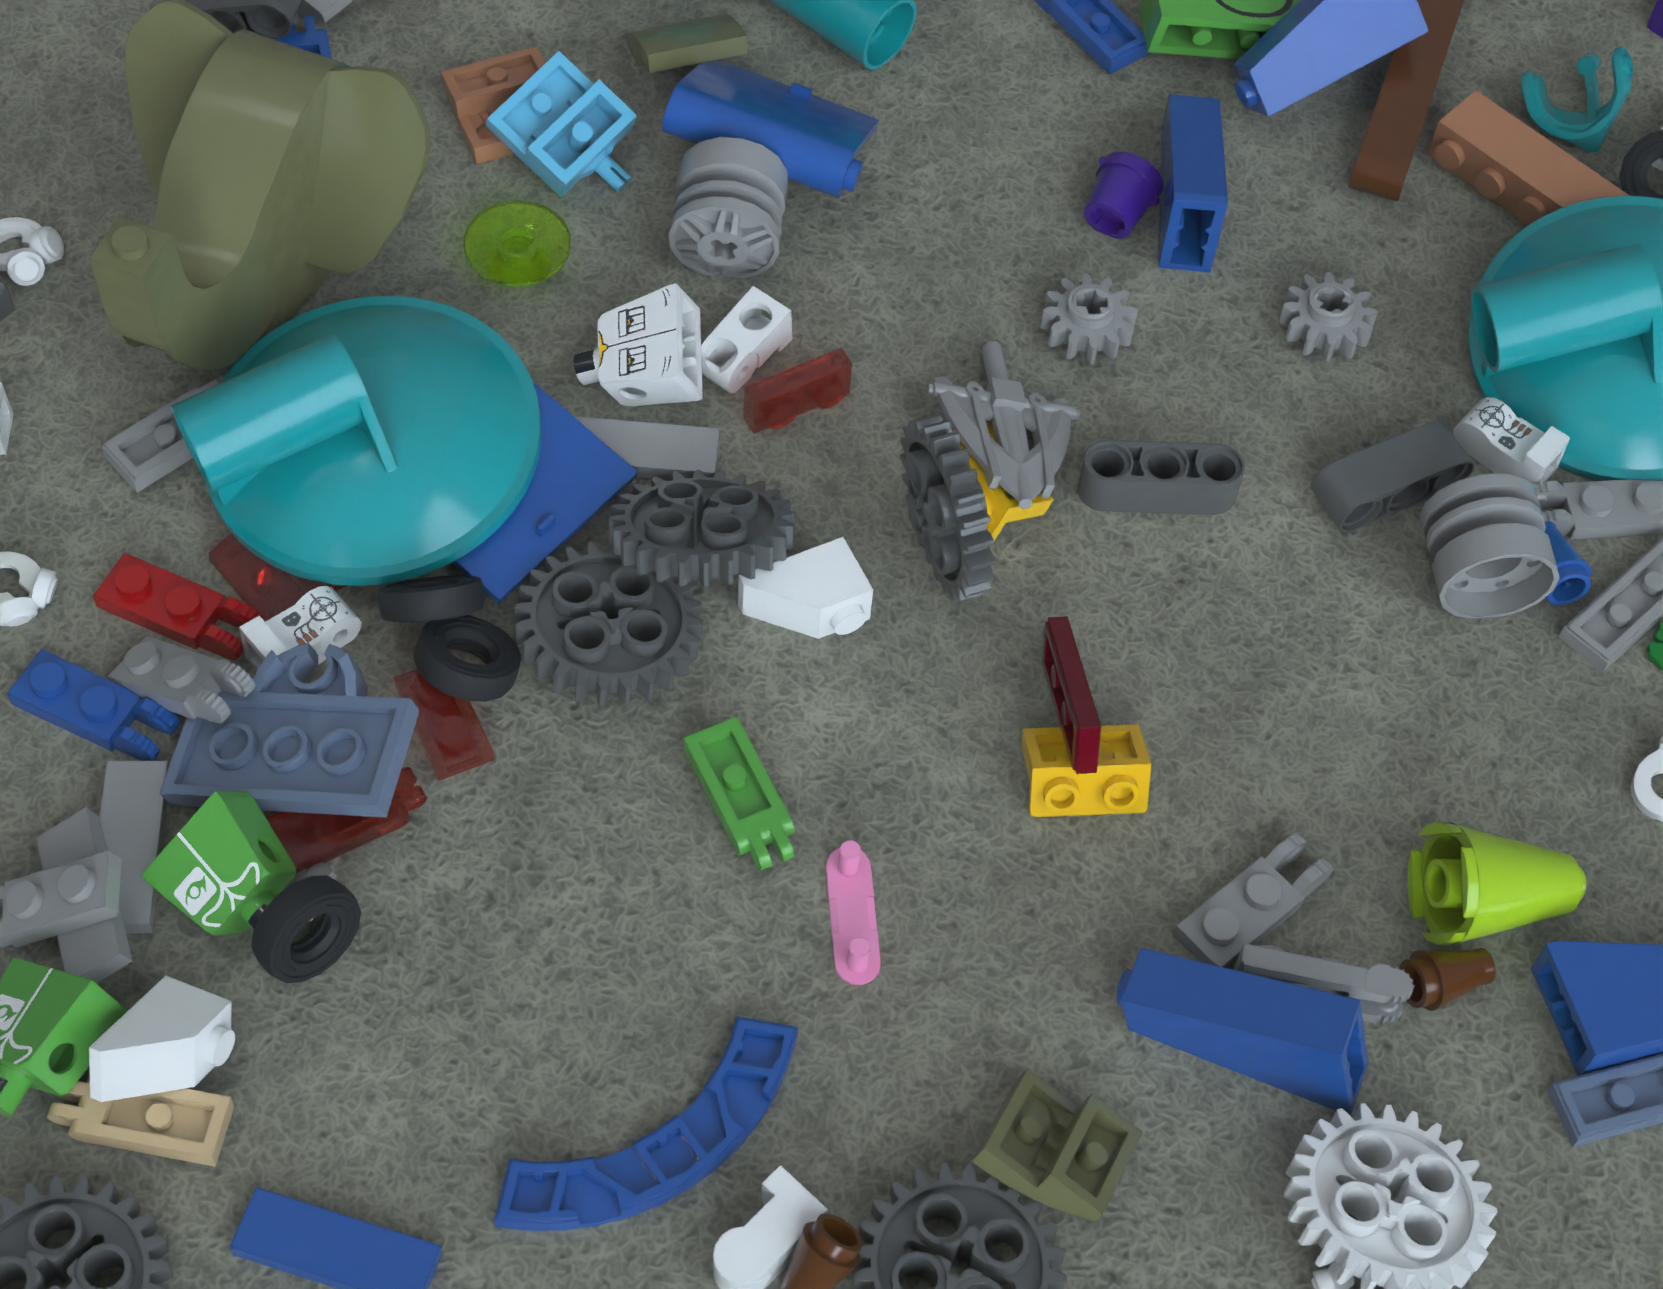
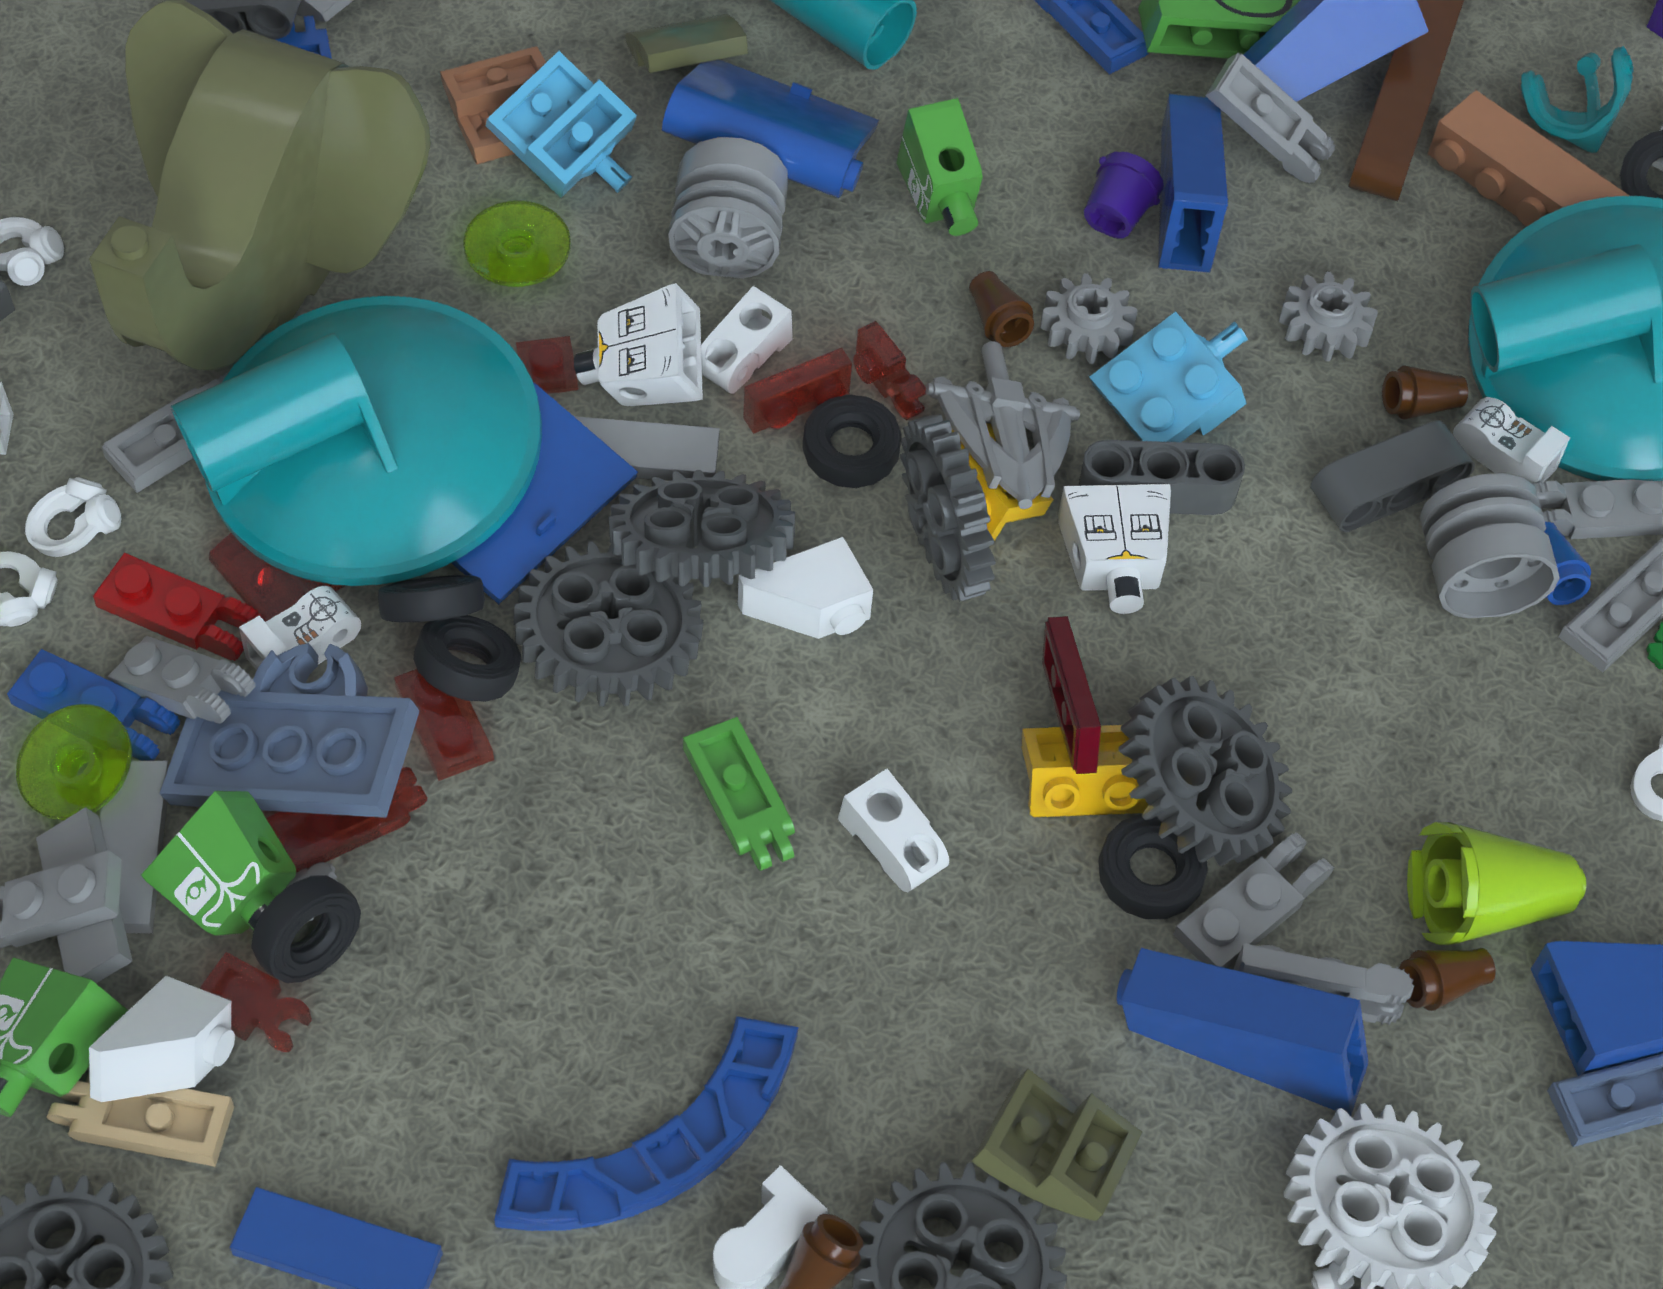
bright pink piece [826,840,881,985] -> none
none -> clear neon green dish [16,704,132,821]
none -> white piece [25,477,121,557]
none -> clear red plate [199,952,312,1052]
none -> clear red plate [516,336,578,394]
none -> black tyre [802,394,902,488]
none -> white leg [838,769,949,892]
none -> clear red plate [853,321,926,420]
none -> bright green torso [896,98,983,236]
none -> reddish brown cone [969,271,1034,347]
none -> white torso [1058,484,1171,614]
none -> medium azure plate [1089,311,1248,442]
none -> black tyre [1098,814,1208,919]
none -> dark grey gear [1119,676,1292,866]
none -> light grey hinge [1205,53,1336,184]
none -> reddish brown cone [1382,365,1468,420]

